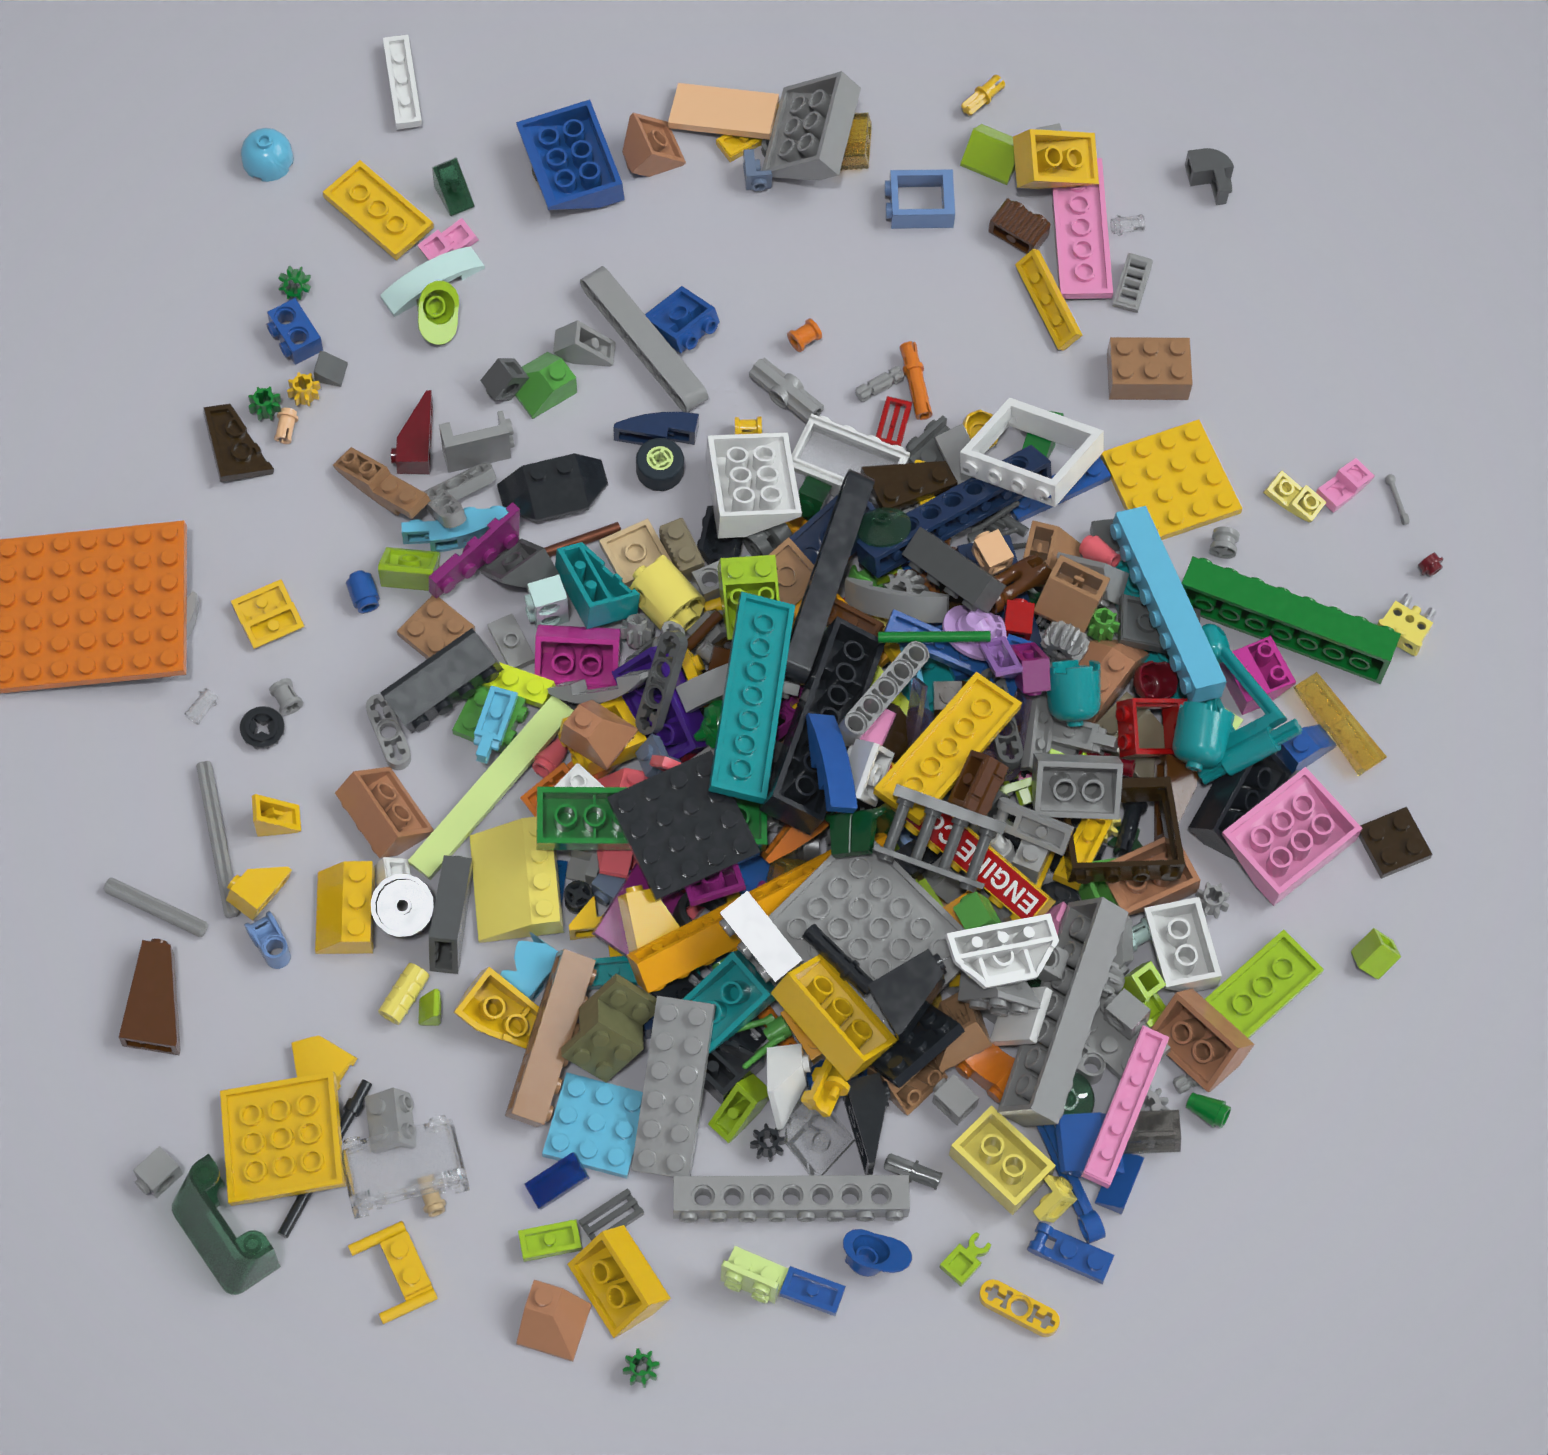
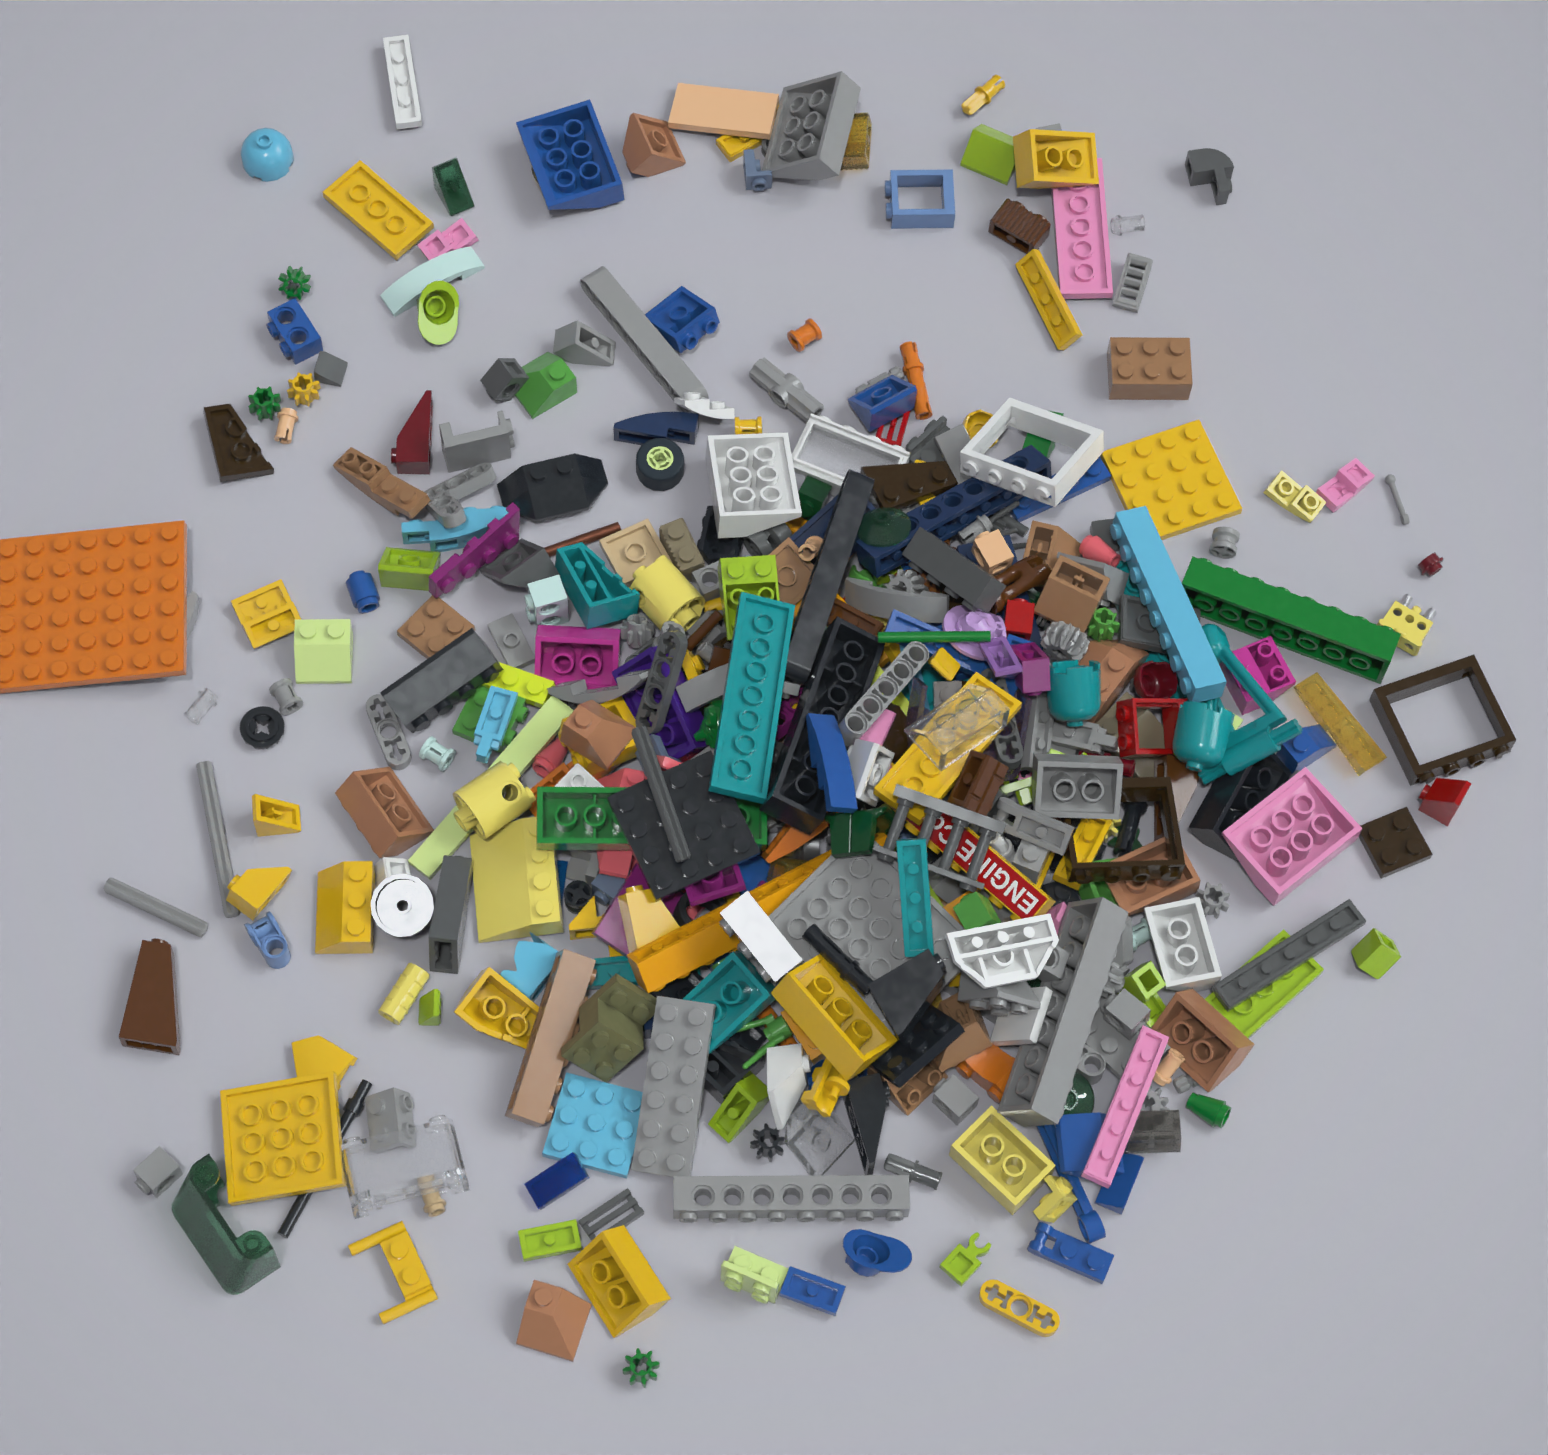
none -> yellowish green slope [294,619,353,684]
none -> light aqua bush [419,736,456,772]
none -> light yellow cylinder [453,761,536,840]
none -> dark grey axle [631,726,691,862]
none -> white slope [674,392,735,419]
none -> light nougat pin [798,535,823,561]
none -> blue slope [847,375,917,432]
none -> teal plate [896,838,934,957]
none -> clear slope [904,683,1010,771]
none -> yellow slope [927,647,960,681]
none -> light grey pin [957,514,993,544]
none -> light nougat pin [1153,1048,1185,1086]
none -> dark grey tile [1211,899,1366,1012]
none -> dark brown window [1369,654,1516,786]
none -> red slope [1418,778,1472,827]

